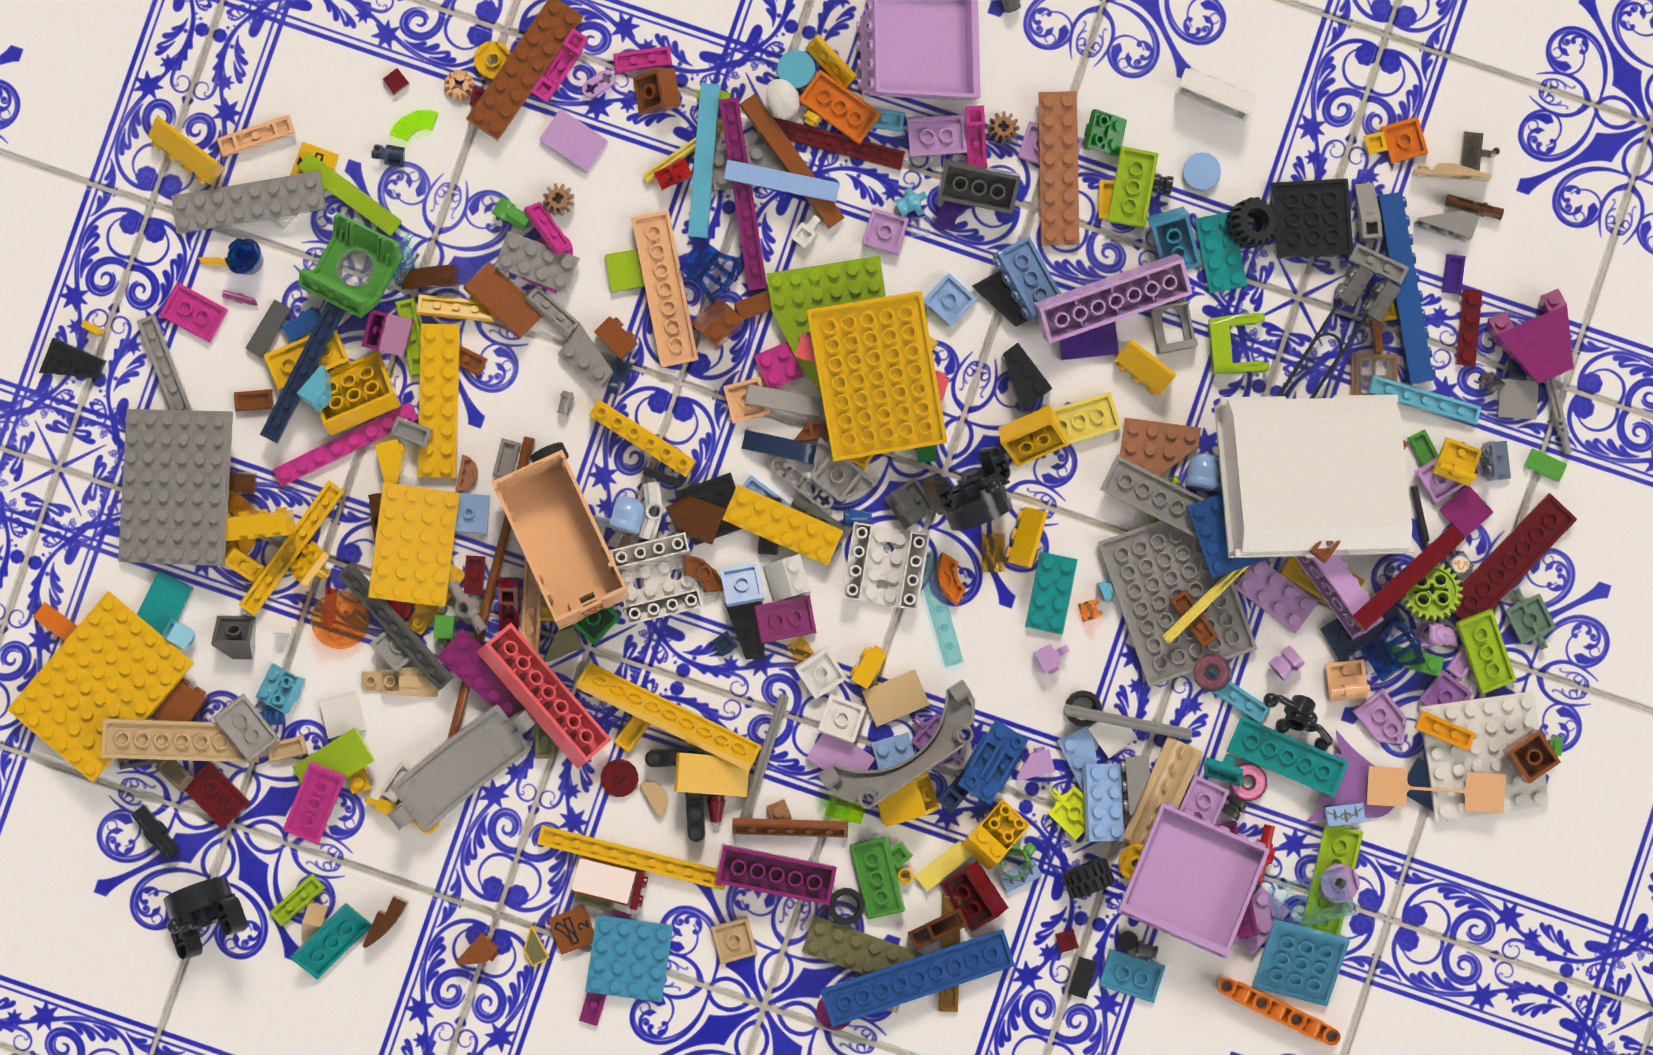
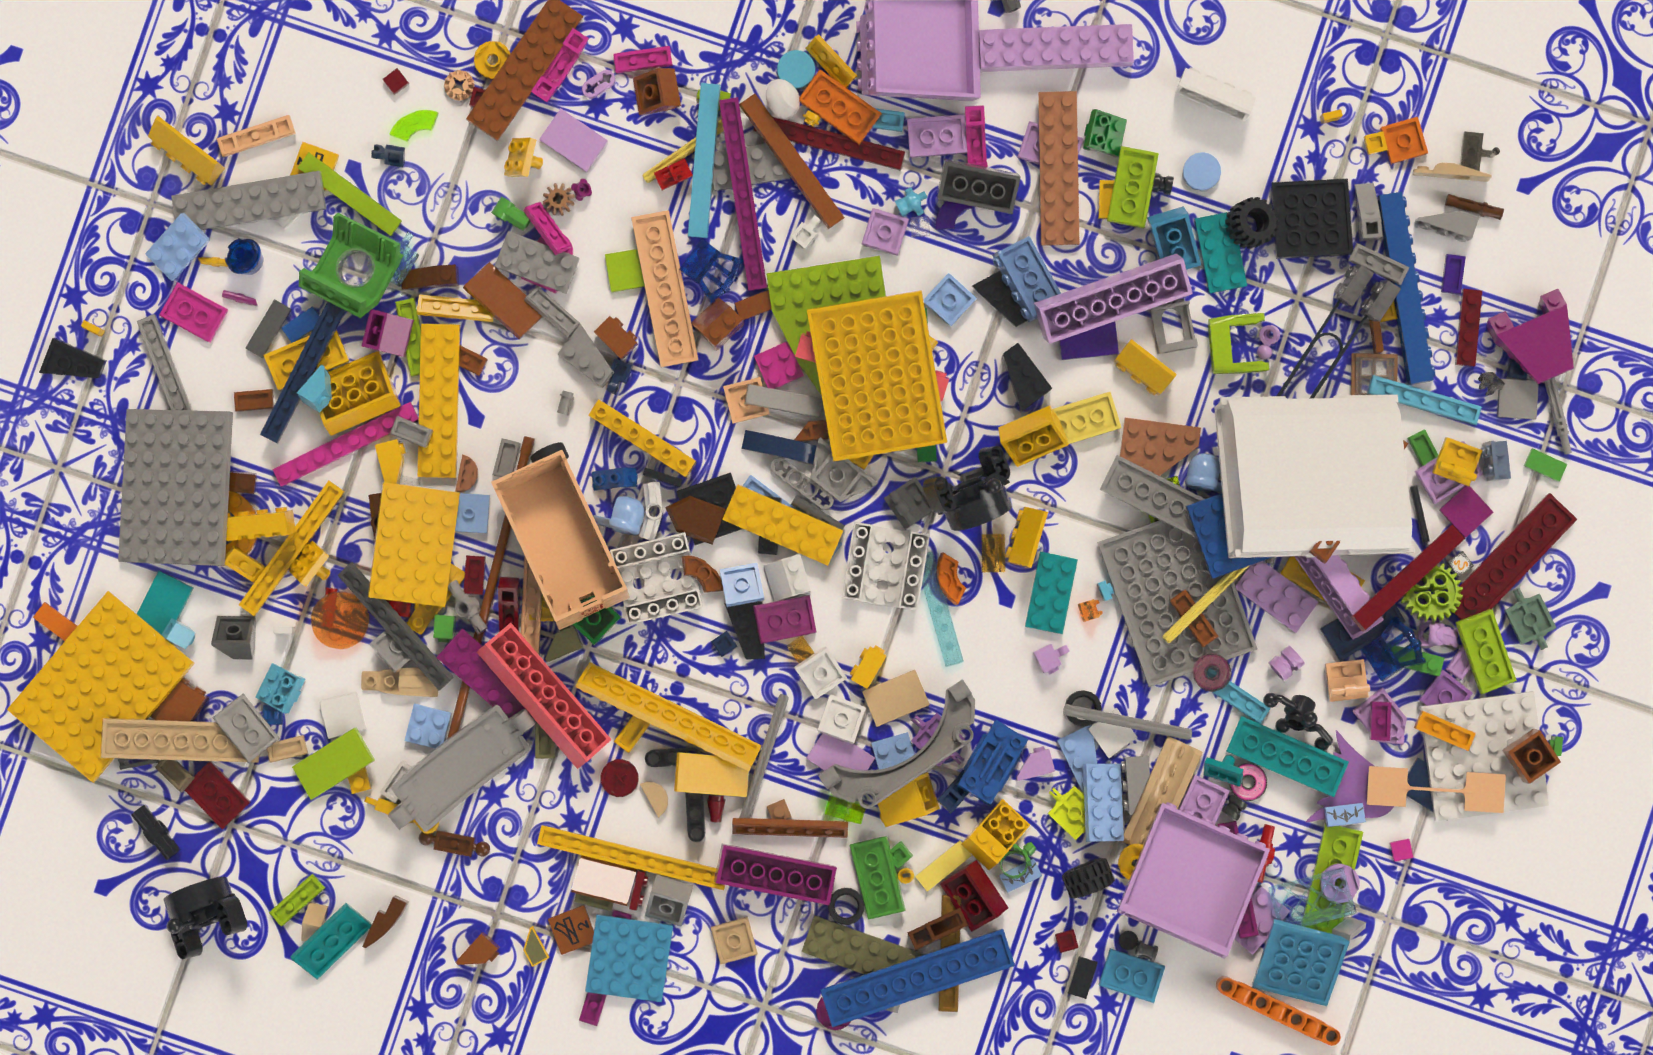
dark pink plate [283,761,346,845] -> none
light blue tile [723,160,840,203] -> none
blue cone [843,508,872,528] -> none
medium nougat gear [987,111,1020,144] -> none
none -> light blue plate [145,213,210,281]
none -> light blue plate [404,703,452,749]
none -> reddish brown plate [418,830,490,857]
none -> yellow plate [504,137,543,177]
none -> magenta plate [571,179,592,201]
none -> blue bracket [592,468,638,491]
none -> light grey slope [645,875,693,926]
none -> lavender brick [979,24,1134,72]
none -> lavender plate [1257,325,1280,360]
none -> yellow tile [1320,109,1343,124]
none -> light grey tile [1332,917,1366,941]
none -> magenta plate [1369,701,1392,741]
none -> dark pink tile [1389,838,1413,862]

